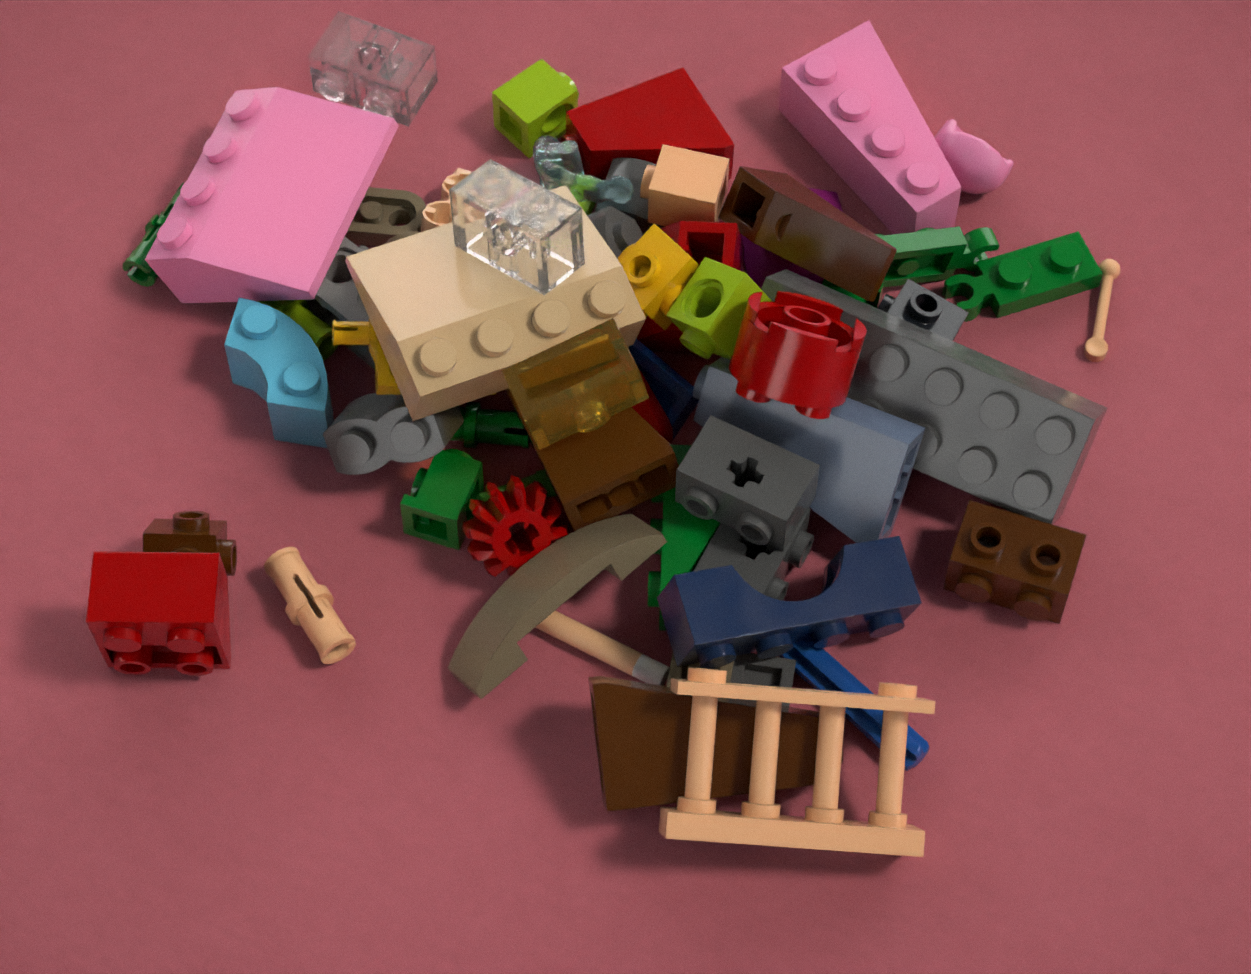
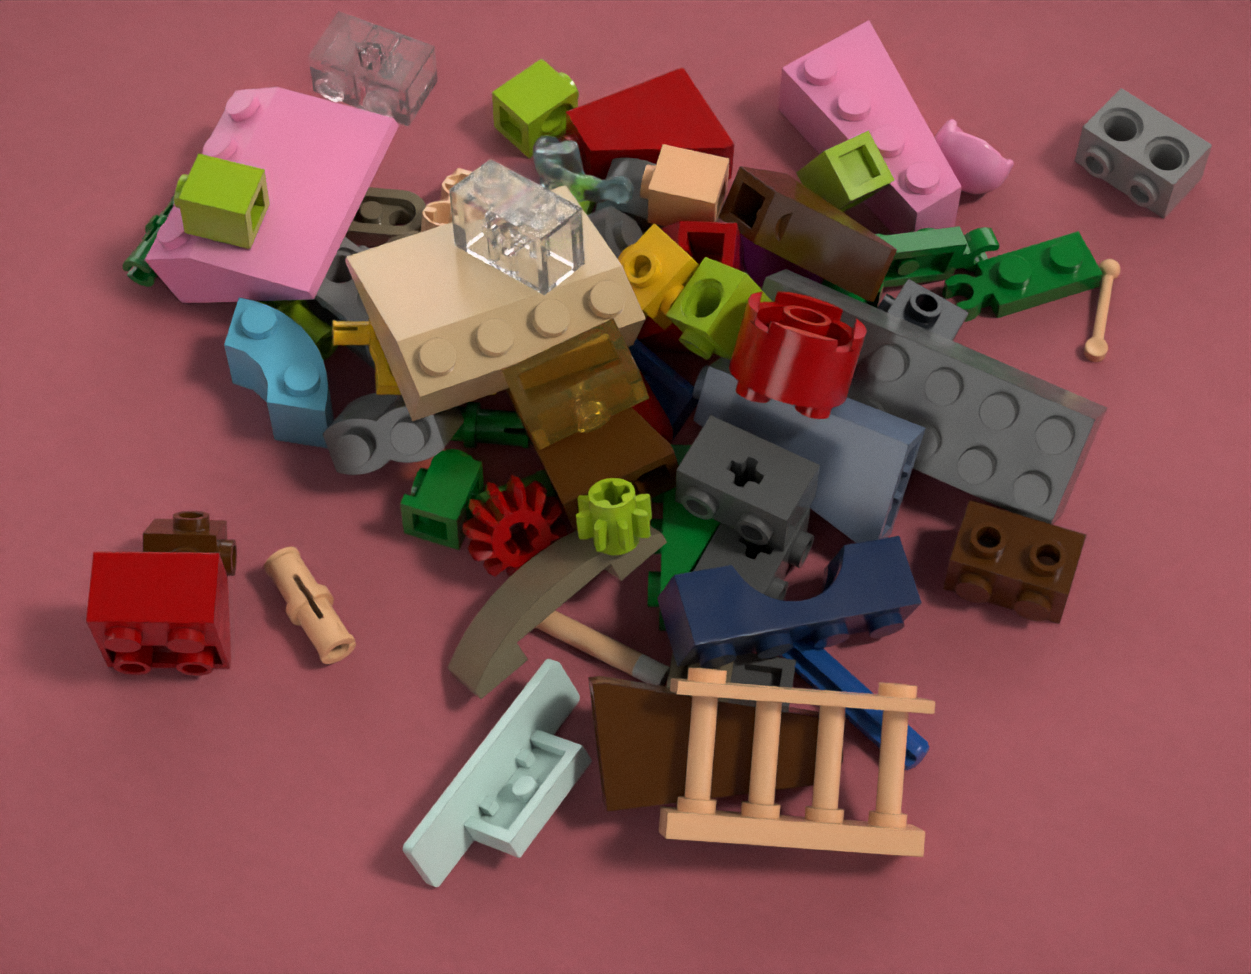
none -> lime brick [174,153,270,249]
none -> light aqua bracket [403,659,592,887]
none -> lime gear [576,478,652,555]
none -> lime brick [796,130,895,212]
none -> light grey brick [1075,88,1212,219]

